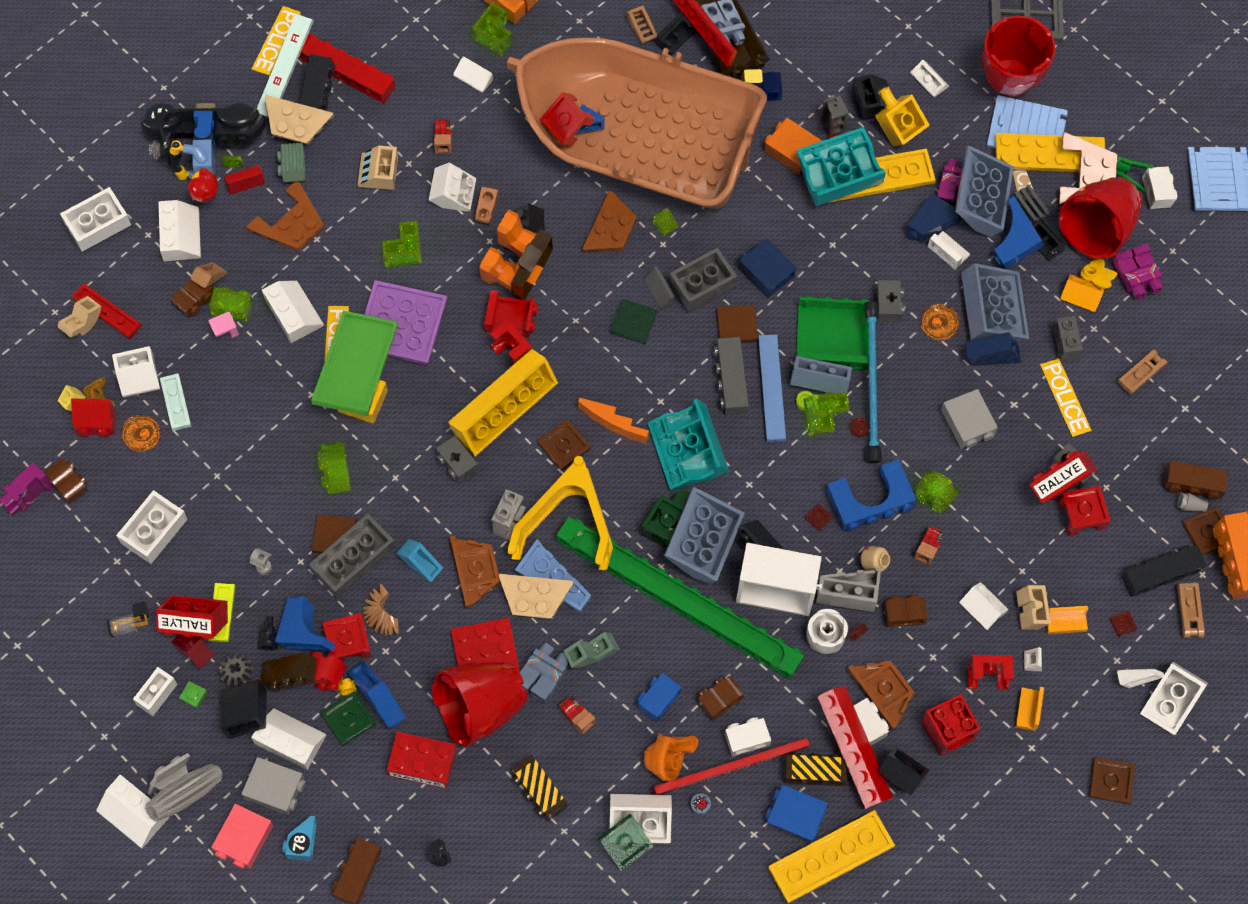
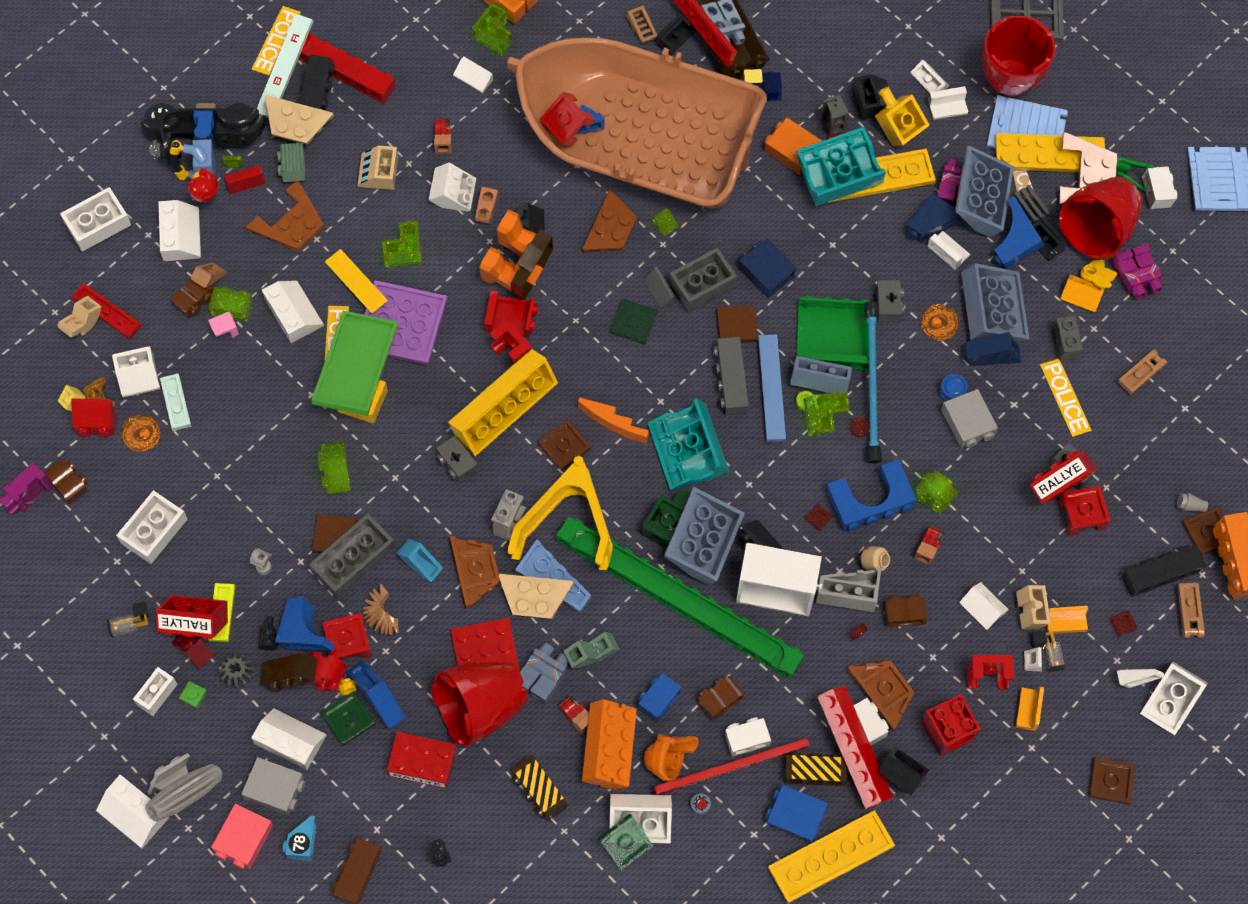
black brick [220,679,267,739] -> none
white brick [806,609,848,654] -> none
reddish brown brick [1164,461,1228,500] -> none
none -> yellow sticker [325,249,388,313]
none -> orange piece [582,699,637,790]
none -> white panel [928,86,968,120]
none -> blue wheel [939,374,968,402]
none -> piece [1030,630,1066,672]

